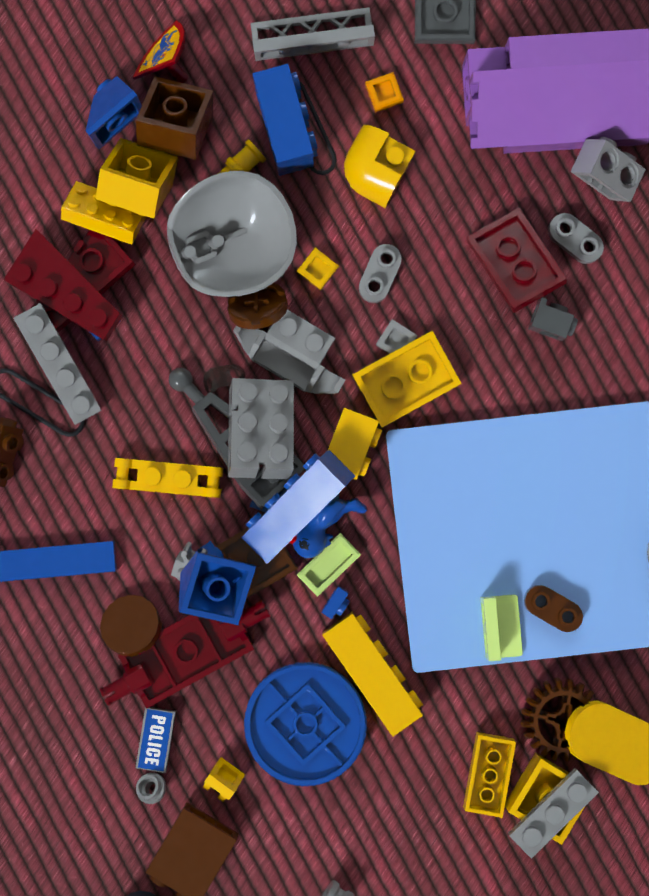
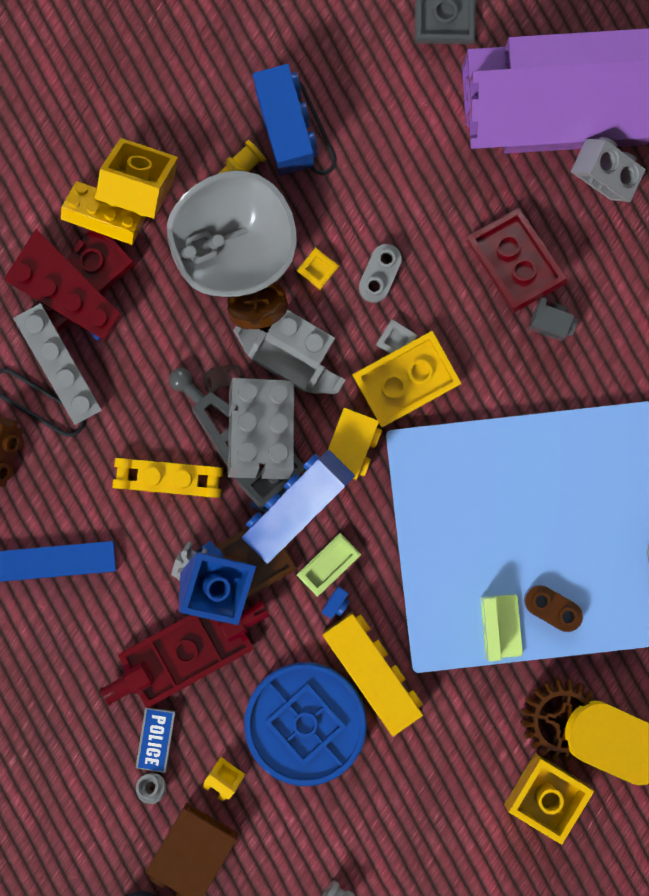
blue slope [86,76,142,150] -> none
reddish brown tile [100,595,162,657] -> none
shield [133,20,188,83] -> none
reddish brown brick [136,76,213,160] -> none
light grey fence [250,7,375,61] -> none
blue animal [289,492,367,558] -> none
yellow brick [344,125,416,209] -> none
light orange tile [365,72,404,113] -> none
yellow piece [463,732,516,818] -> none
light grey plate [508,768,599,859] -> none
light grey plate [548,213,604,264] -> none

